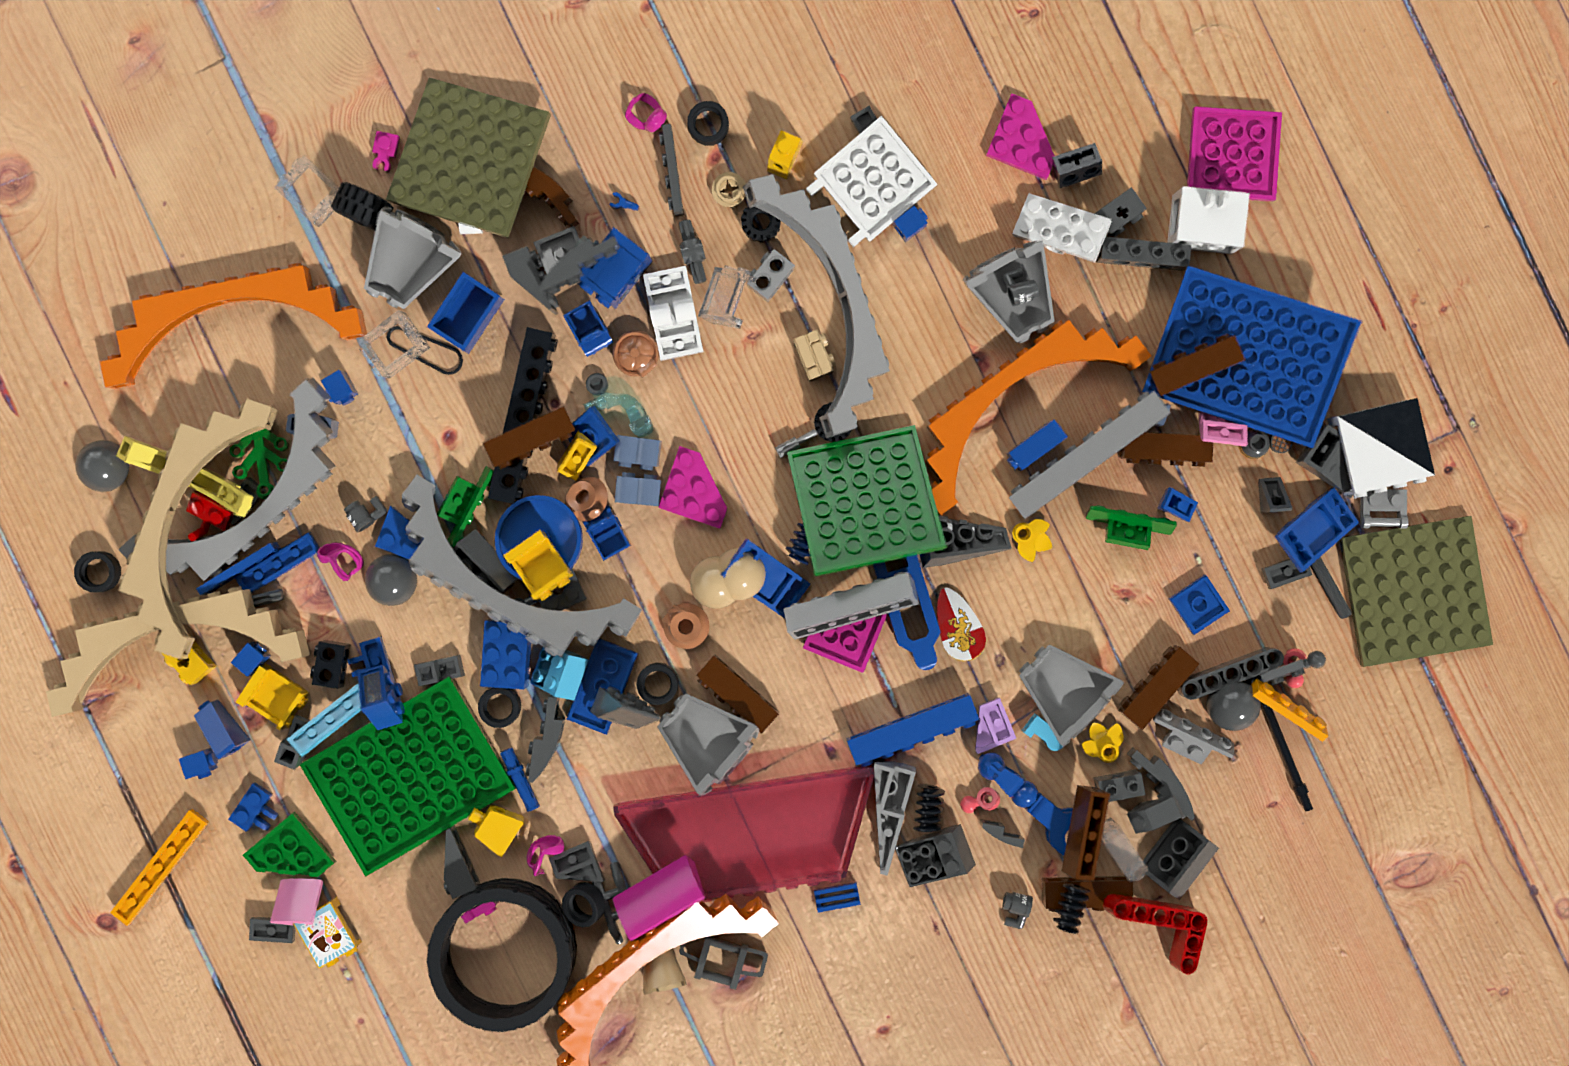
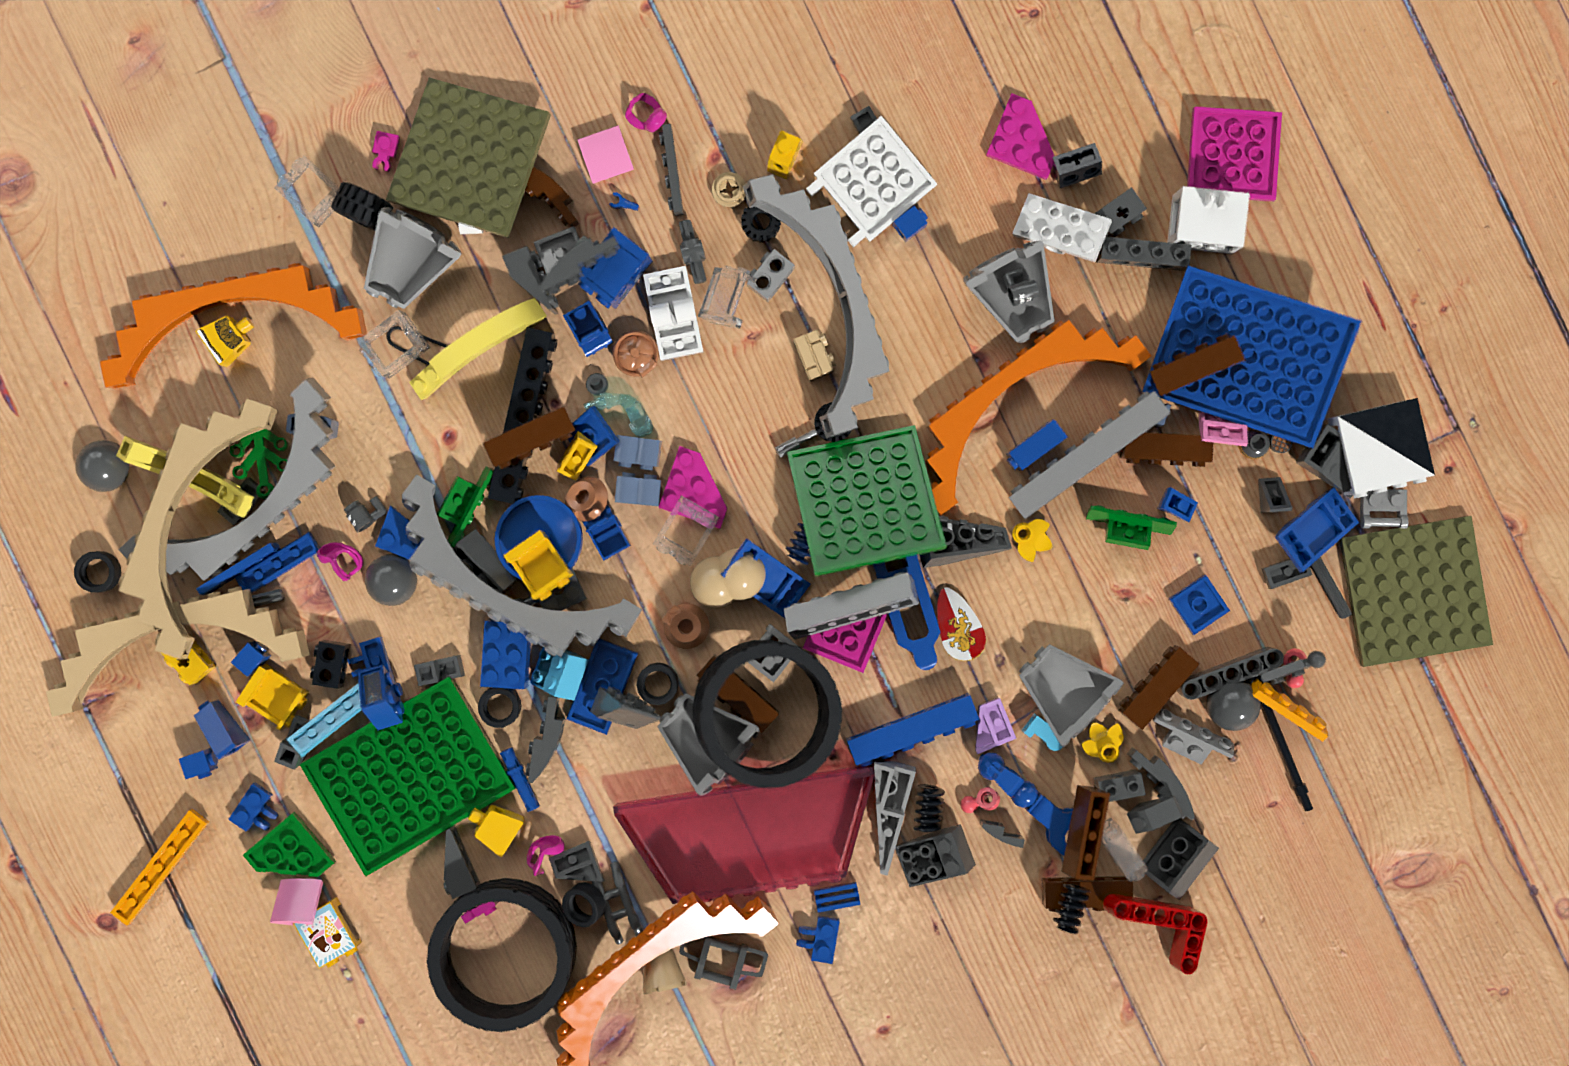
red plate [186,491,234,541] -> none
dark grey plate [249,917,296,943] -> none
blue brick [321,370,358,406] -> none
blue piece [427,272,505,354] -> none
dark pink slope [613,855,706,941] -> none
black tyre [687,101,729,146] -> none
dark grey piece [1002,892,1033,929] -> none
none -> yellow torso [195,316,254,367]
none -> light yellow arch [409,298,547,400]
none -> bright pink slope [577,125,634,184]
none -> clear window [653,495,719,566]
none -> black tyre [693,640,842,788]
none -> light grey plate [748,624,800,682]
none -> blue hinge [796,916,840,964]

